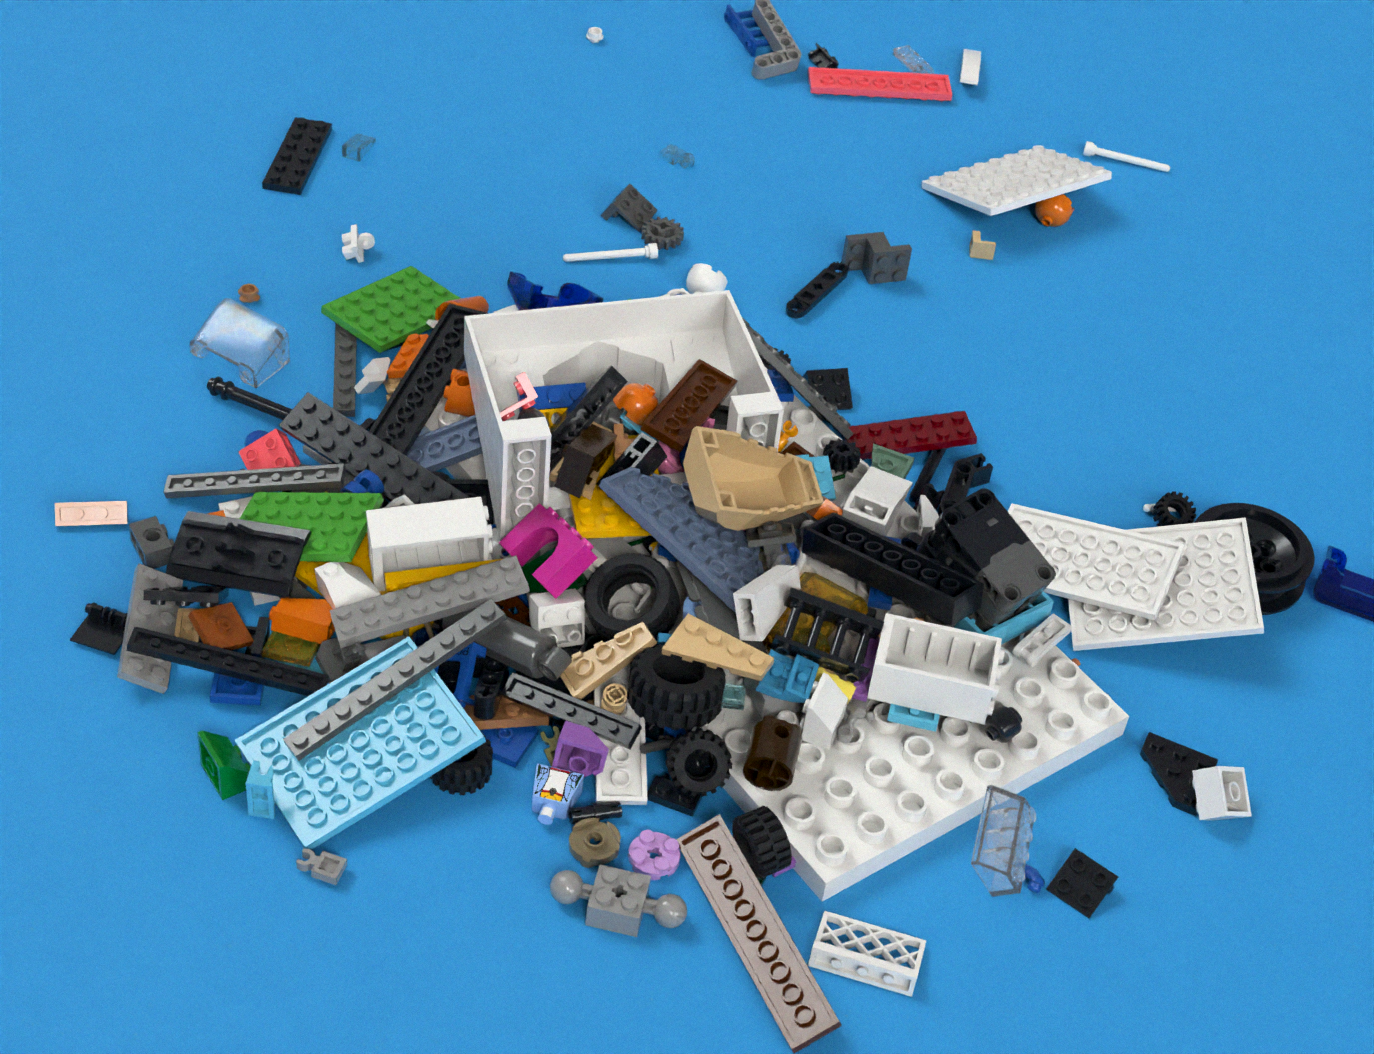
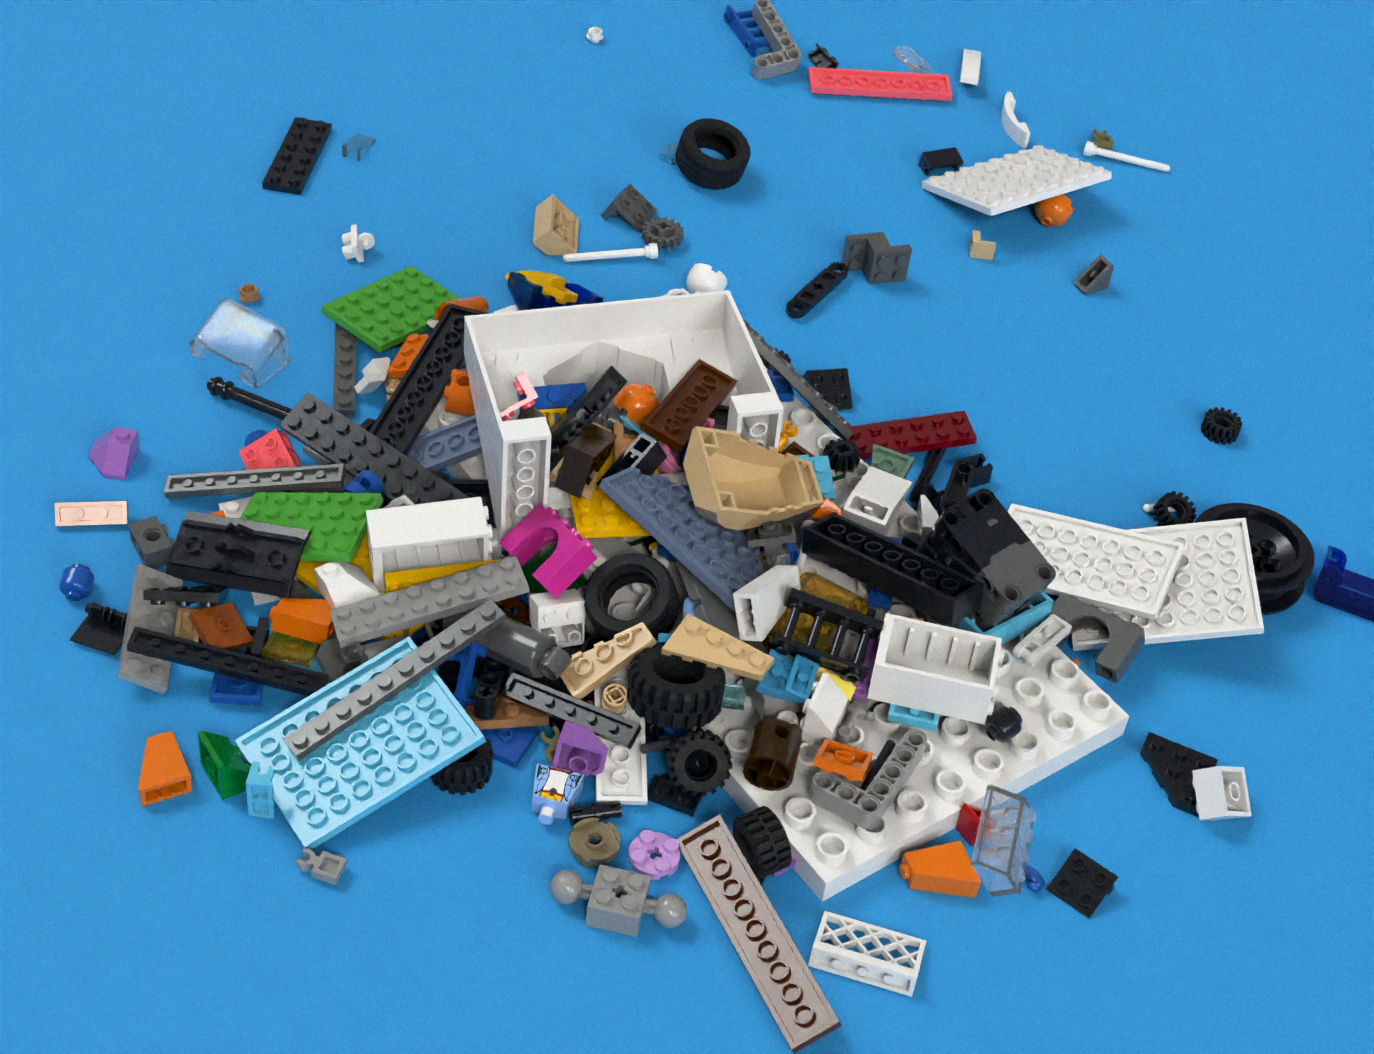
none -> blue head [59,564,94,601]
none -> medium lavender slope [88,427,140,480]
none -> orange slope [138,731,192,807]
none -> yellow slope [504,271,578,305]
none -> tan slope [533,195,579,256]
none -> black tyre [675,118,751,189]
none -> light grey beam [809,729,927,829]
none -> orange plate [813,738,874,781]
none -> black bar [860,740,896,791]
none -> orange slope [899,840,981,897]
none -> black hinge [918,147,964,175]
none -> red slope [955,803,1002,846]
none -> white slope [1001,92,1030,148]
none -> dark grey arch [1050,593,1145,683]
none -> dark grey slope [1073,254,1114,295]
none -> olive plate [1092,129,1114,149]
none -> black tyre [1201,407,1242,445]

